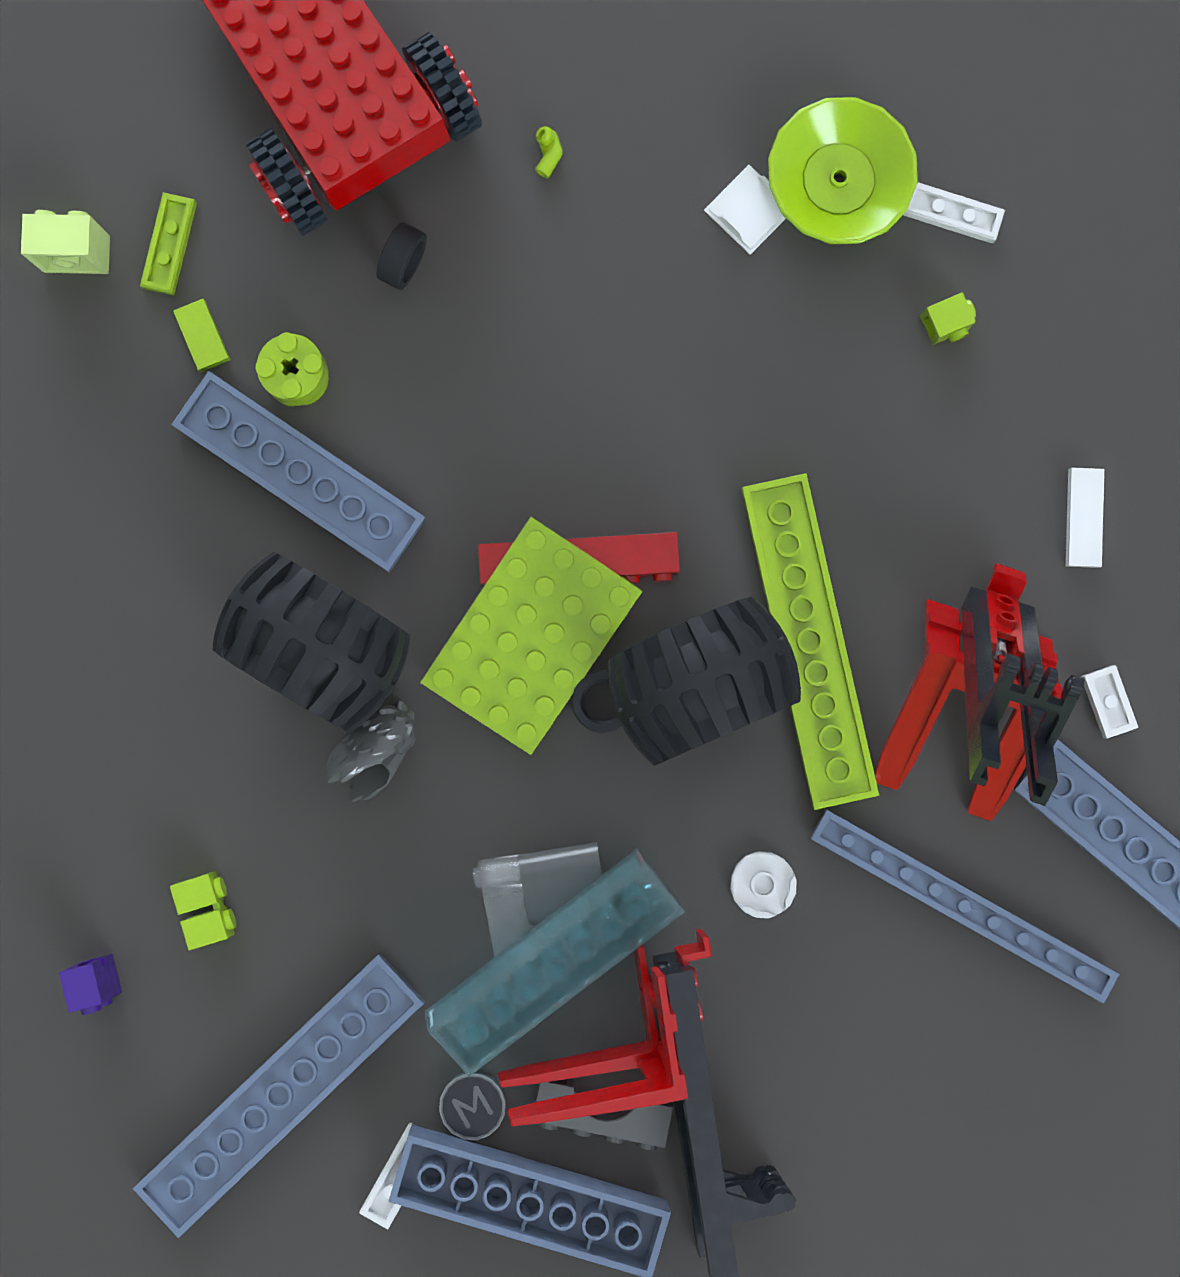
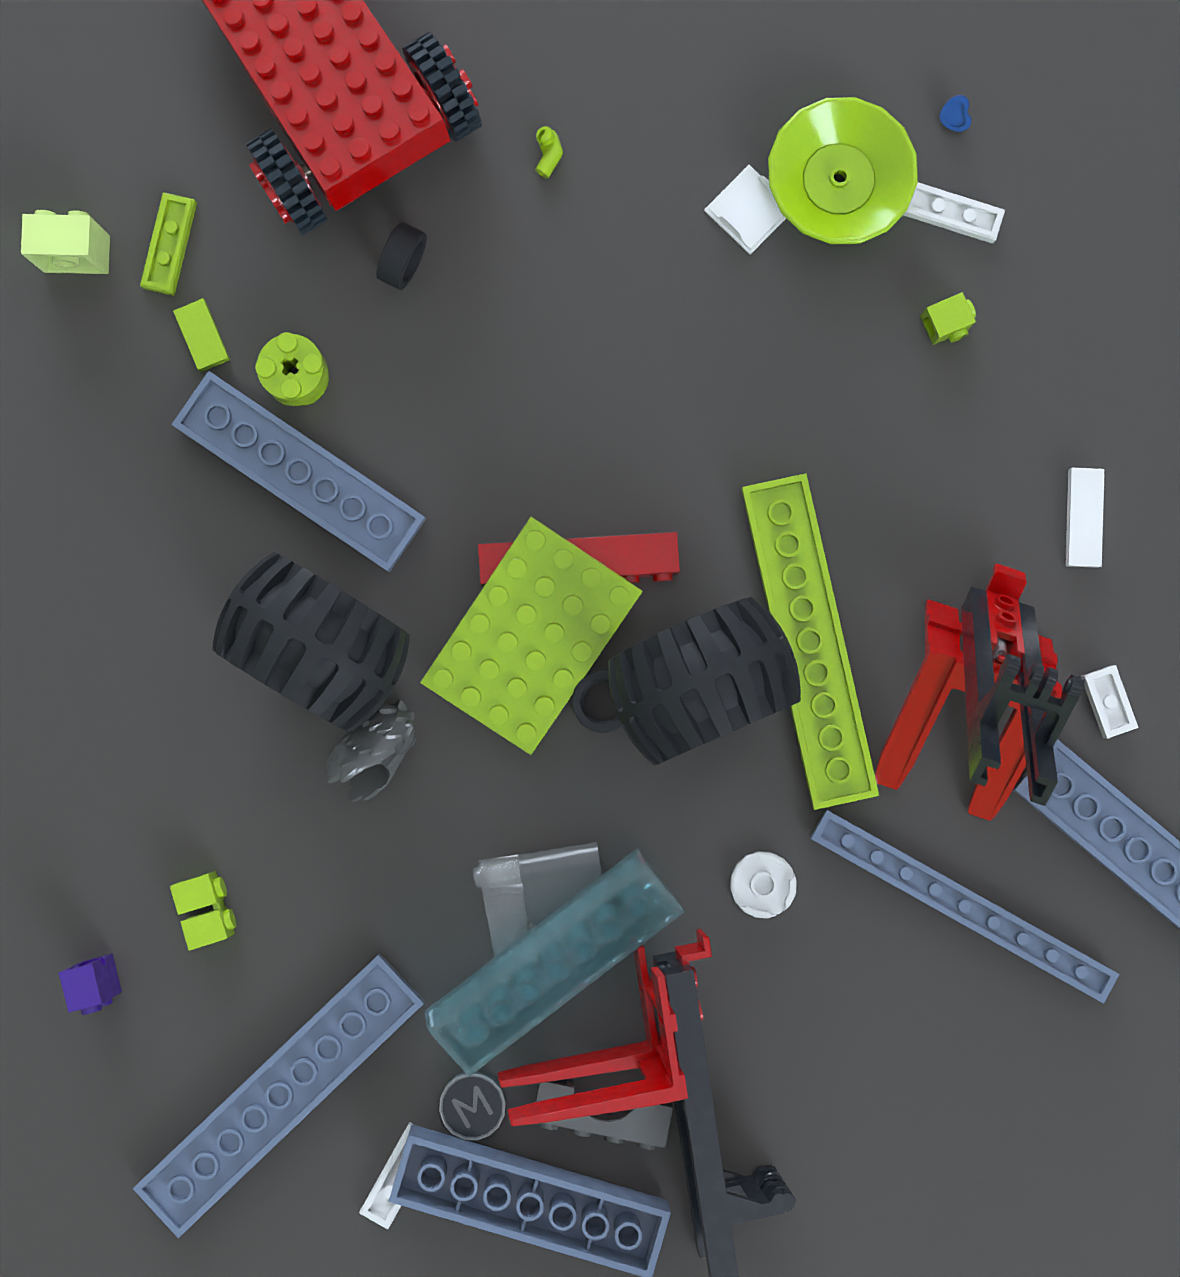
none -> blue piece [939,95,972,132]

